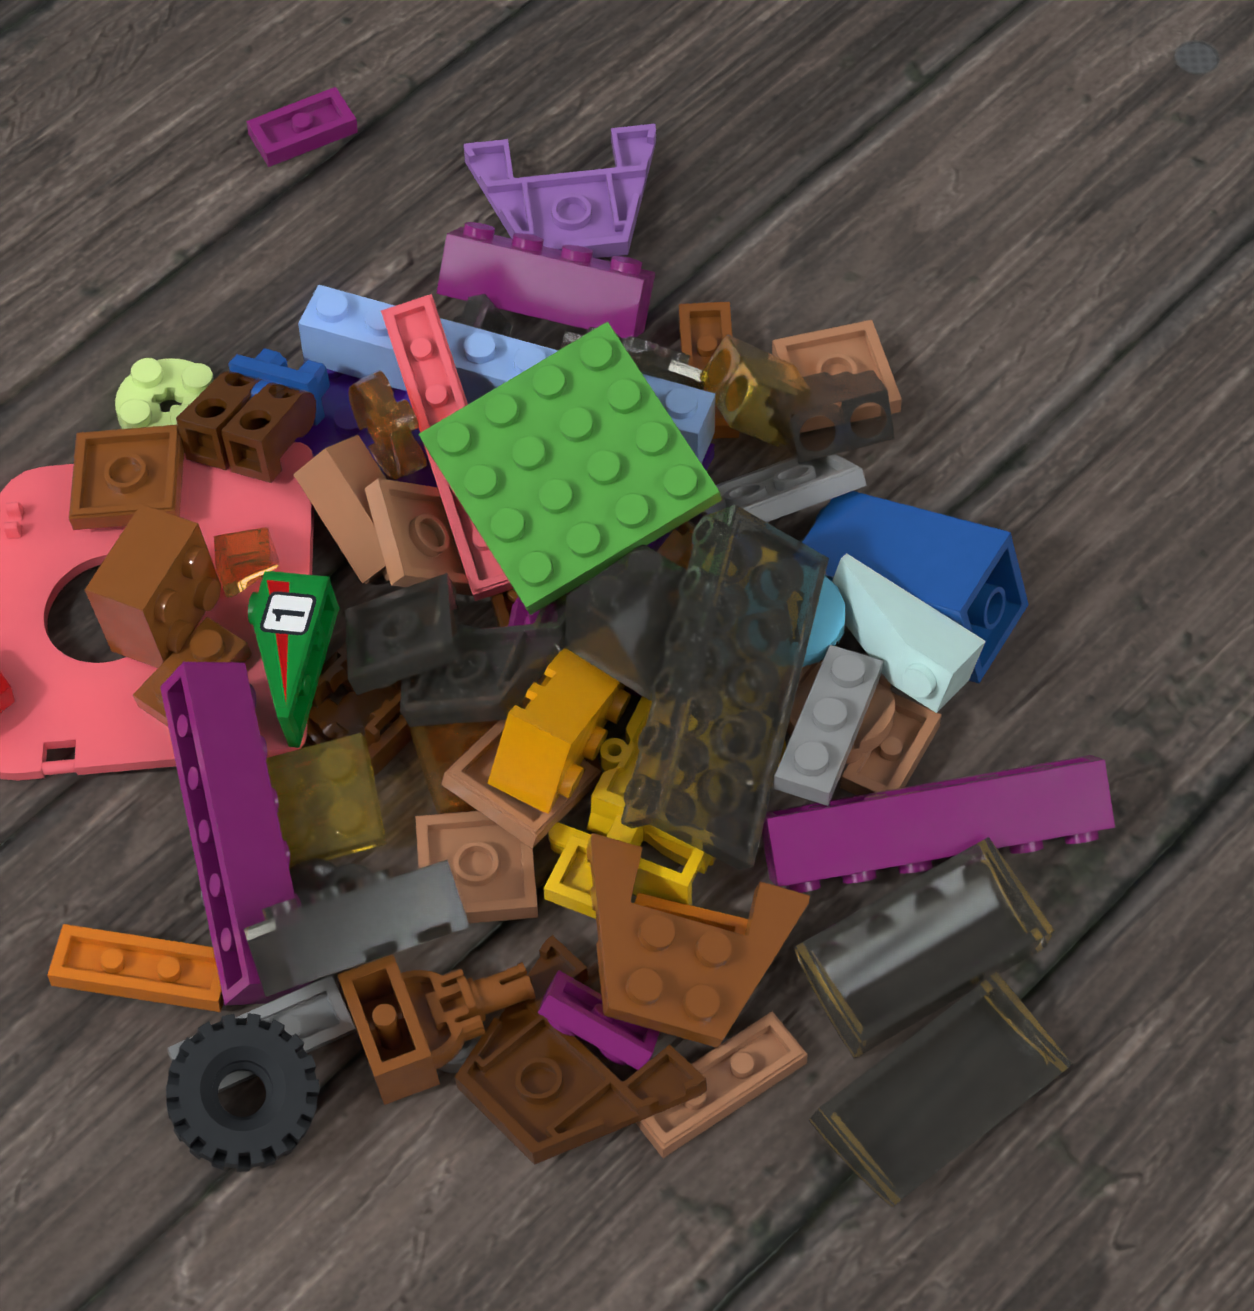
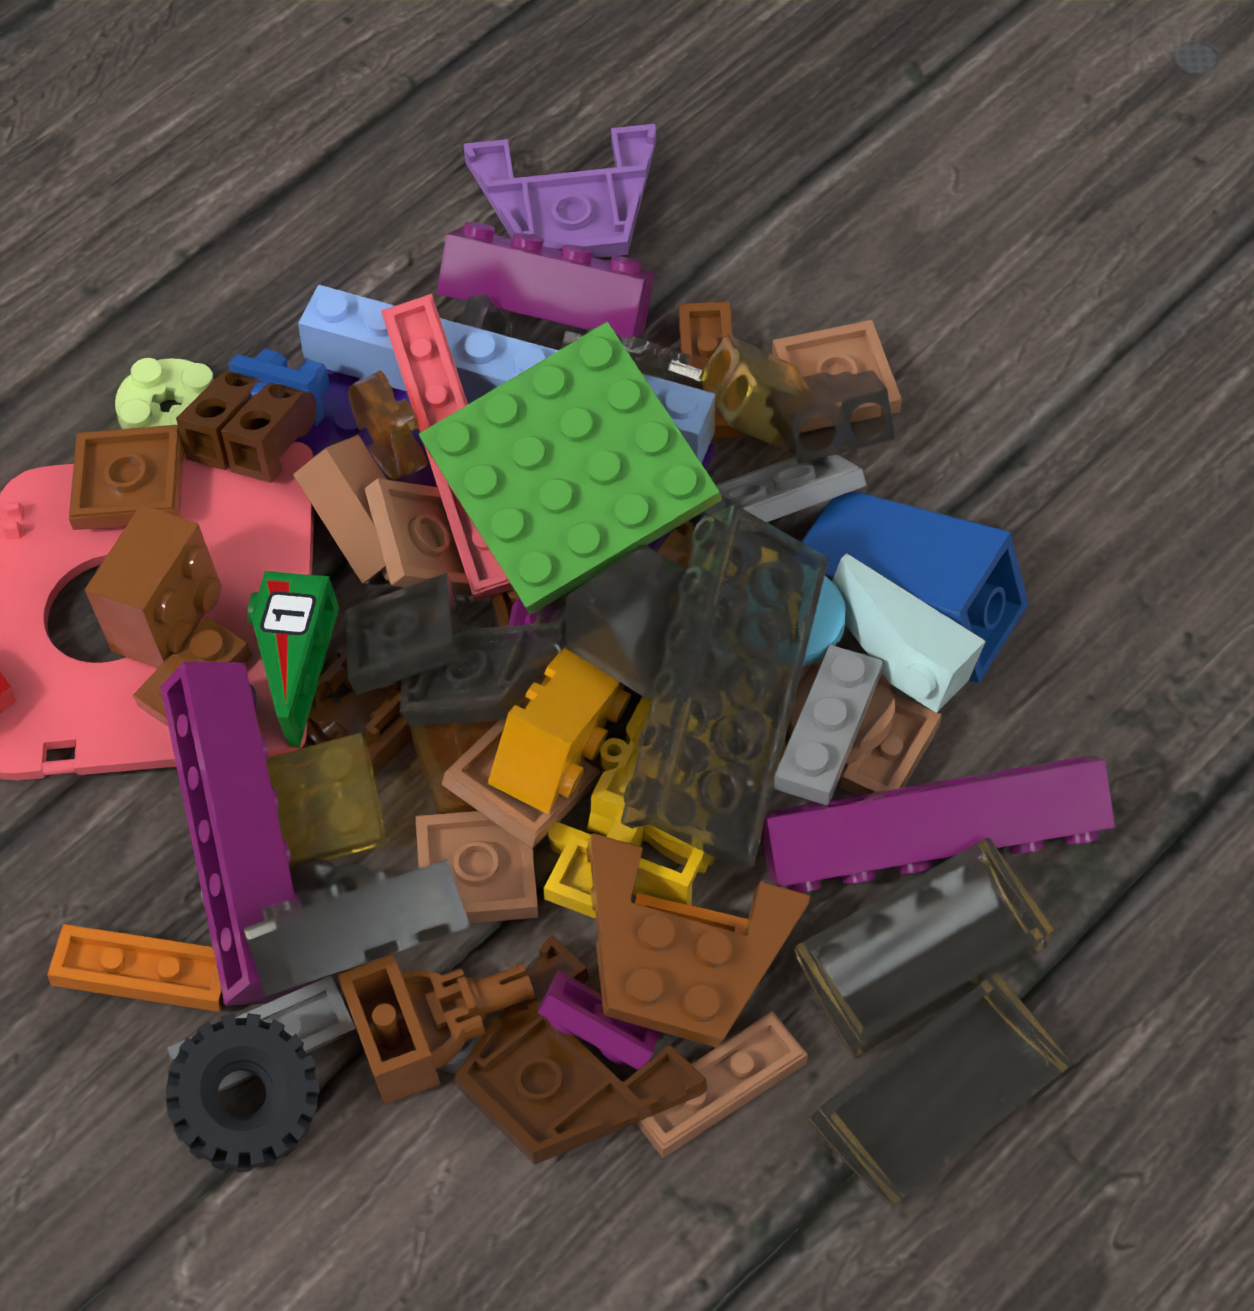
clear orange slope [214,527,279,598] -> none
magenta plate [246,87,358,167] -> none

